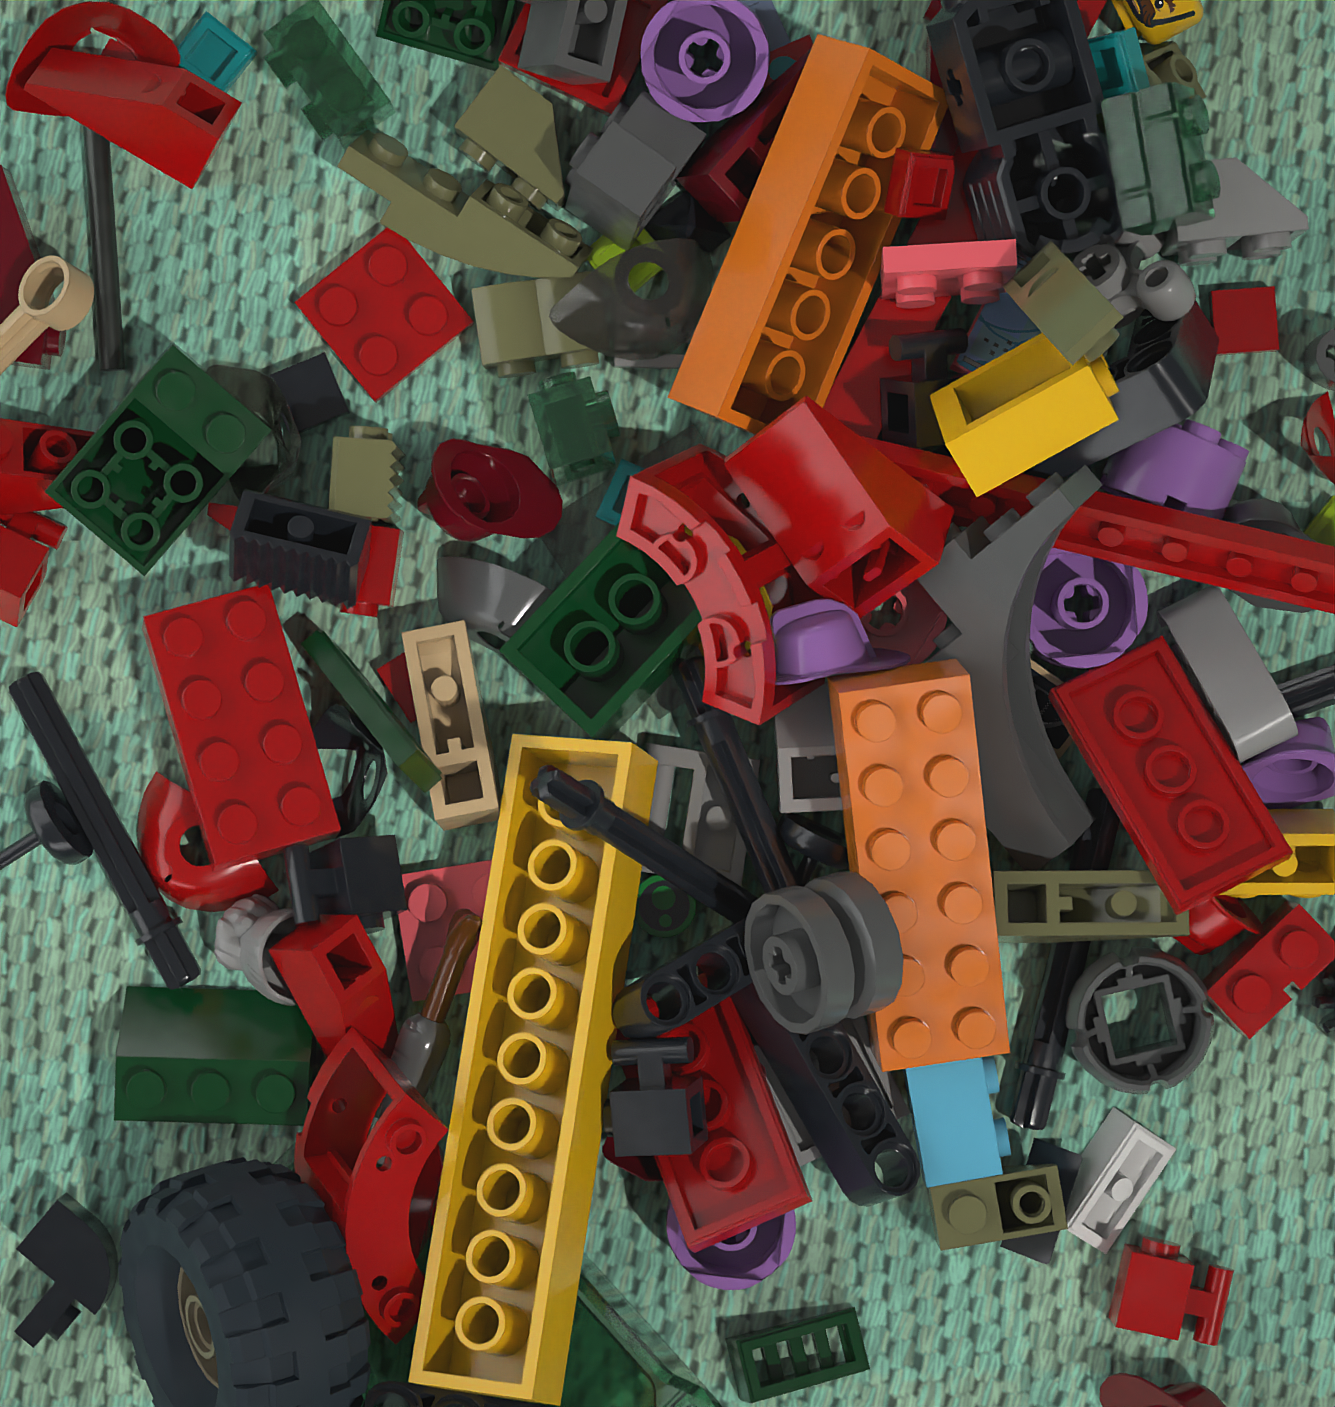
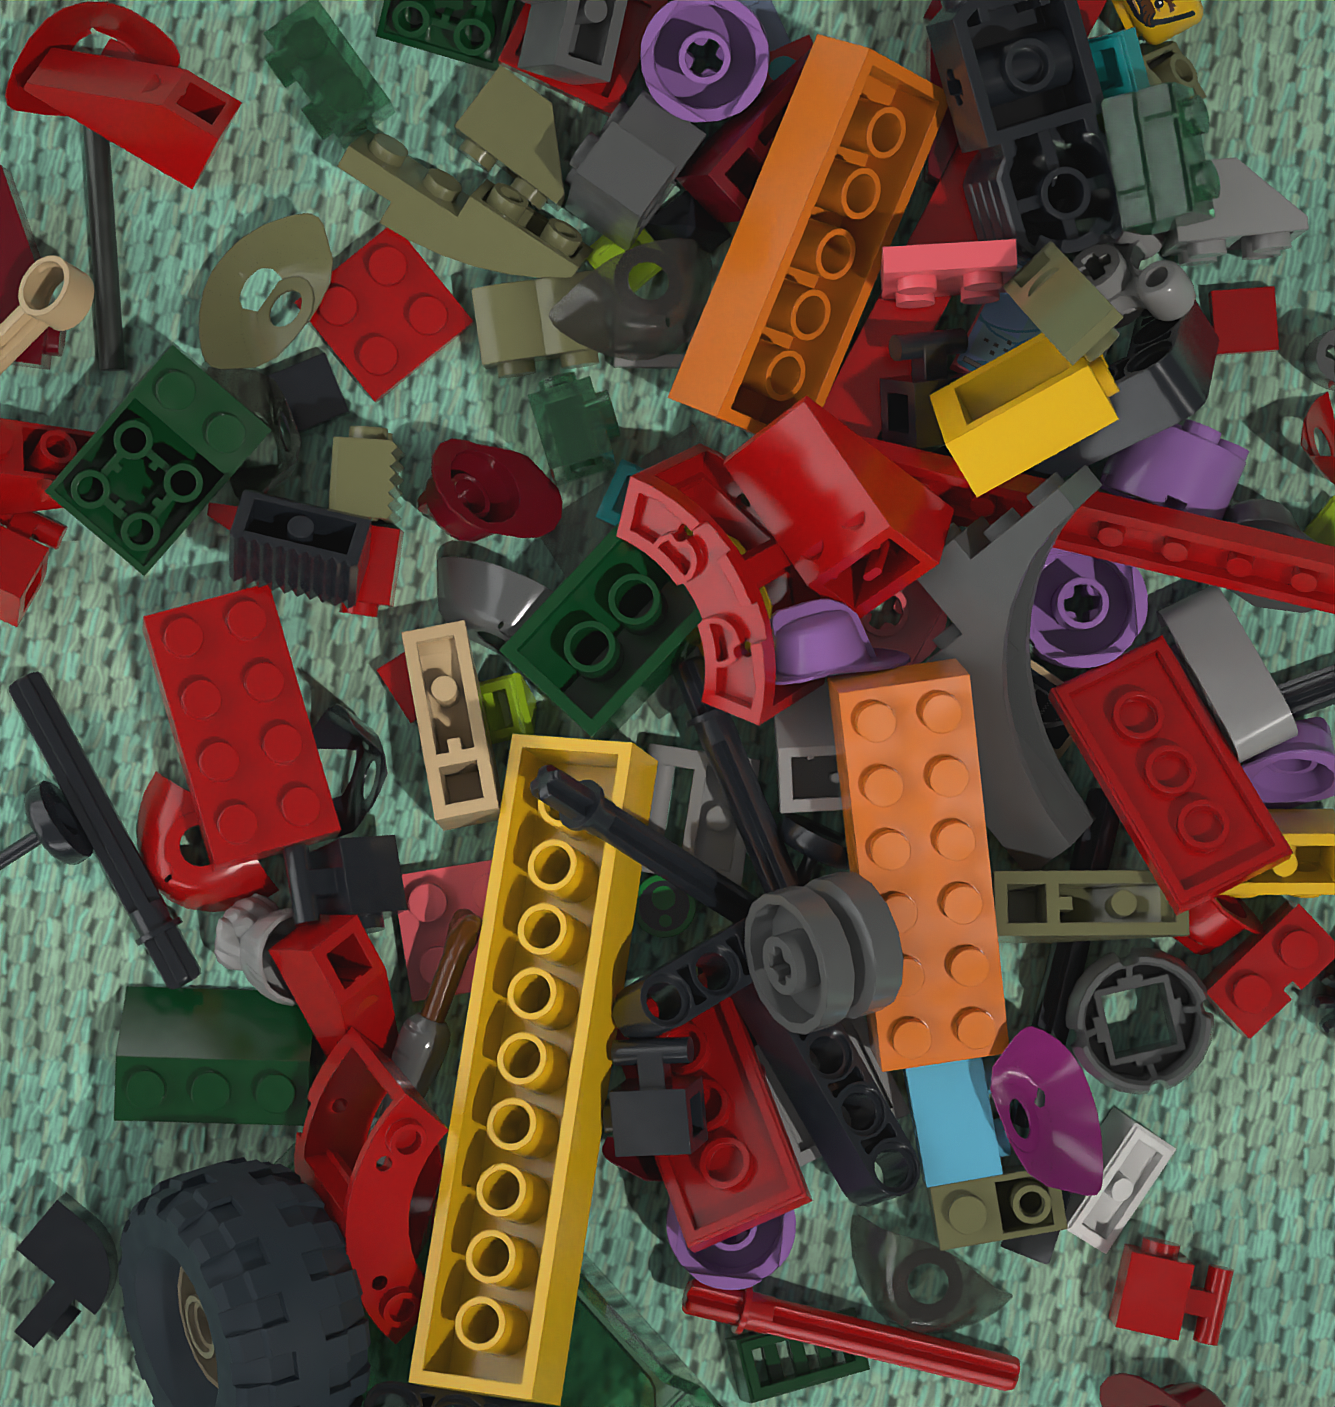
teal tile [177,11,258,93] -> none
dark green tile [301,629,443,793] -> none
red tile [884,148,958,220] -> none
none -> olive piece [199,213,333,369]
none -> lime slope [479,672,537,744]
none -> red axle [682,1279,1020,1391]
none -> clear smoke piece [850,1214,1013,1335]
none -> magenta piece [990,1026,1103,1196]

